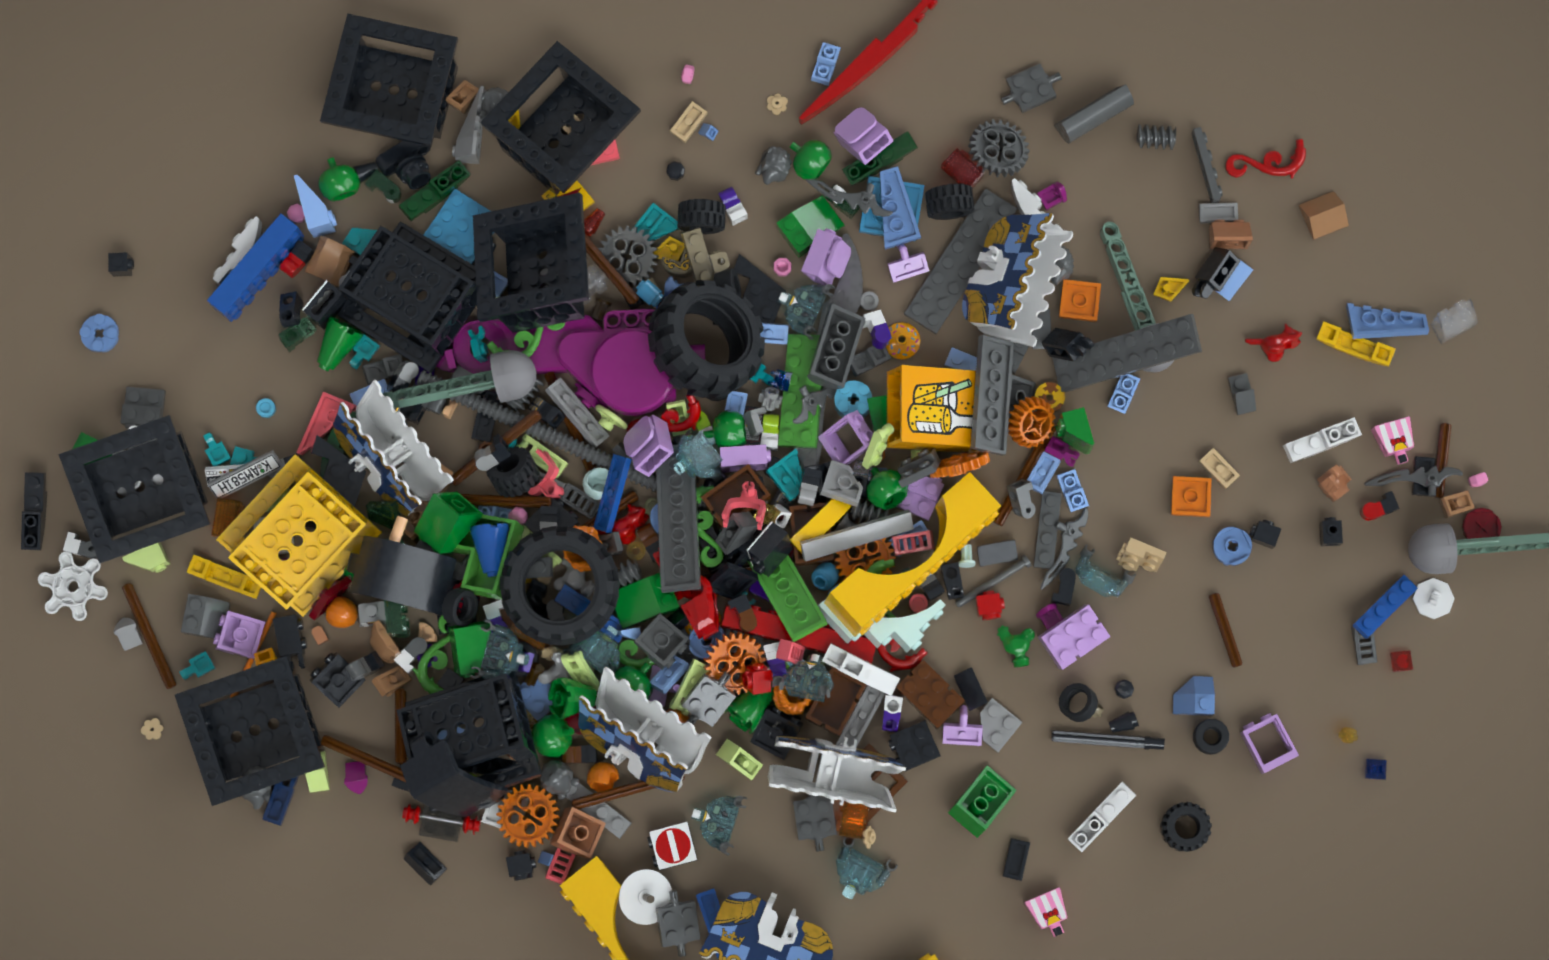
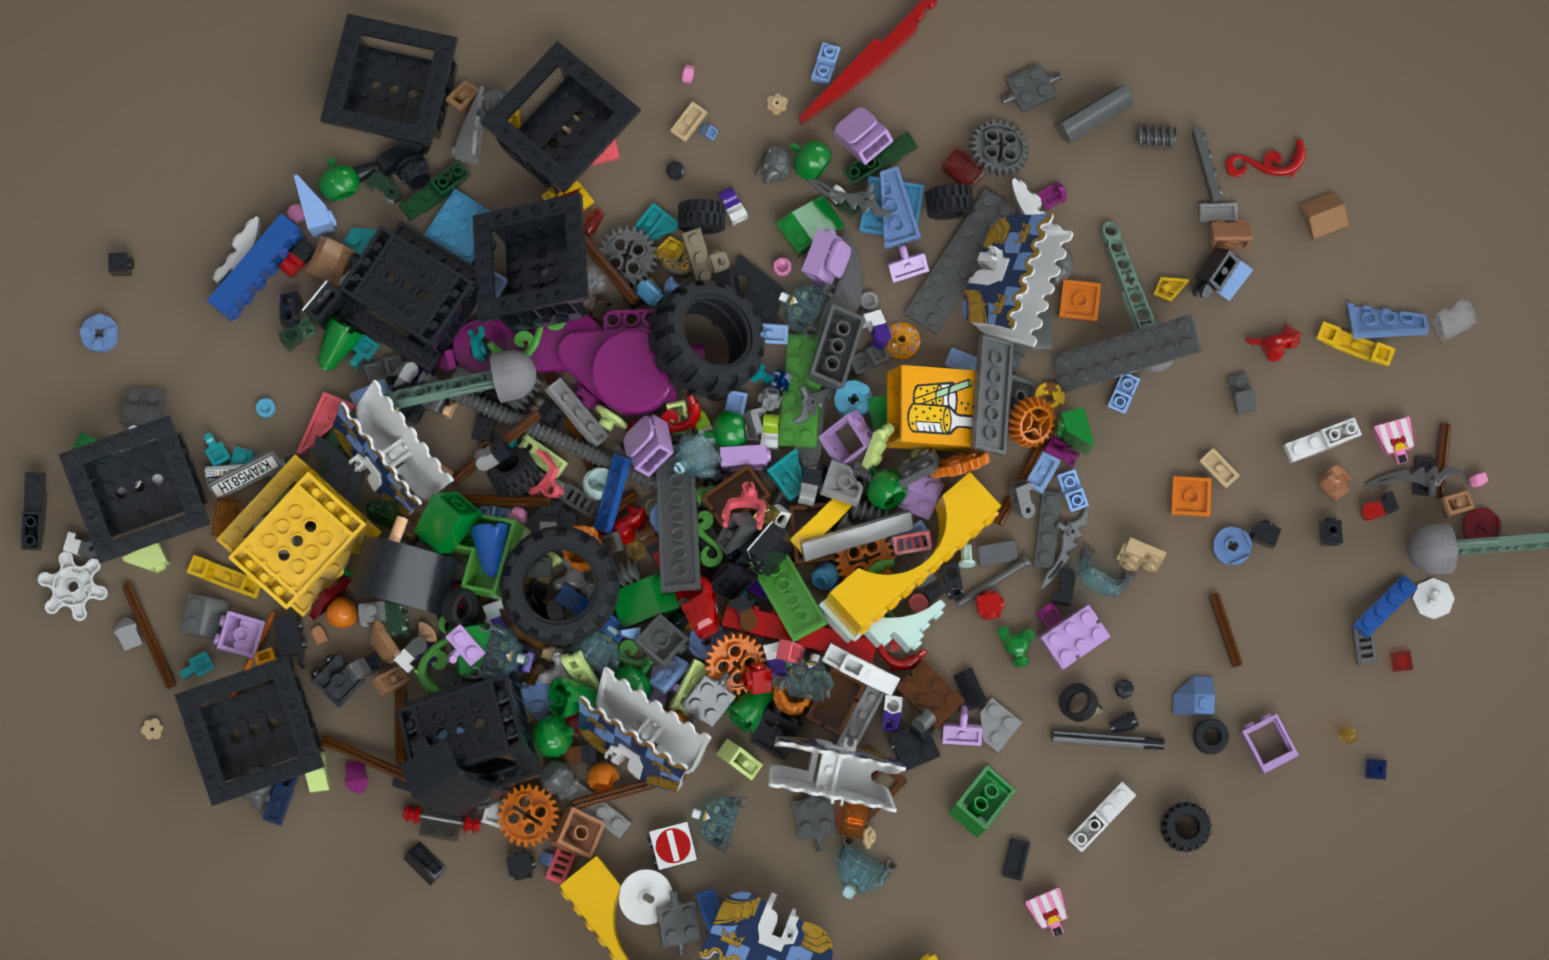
black hinge [1041,328,1094,362] -> none
none -> lavender plate [445,624,486,666]
none -> dark grey leg [909,708,936,743]

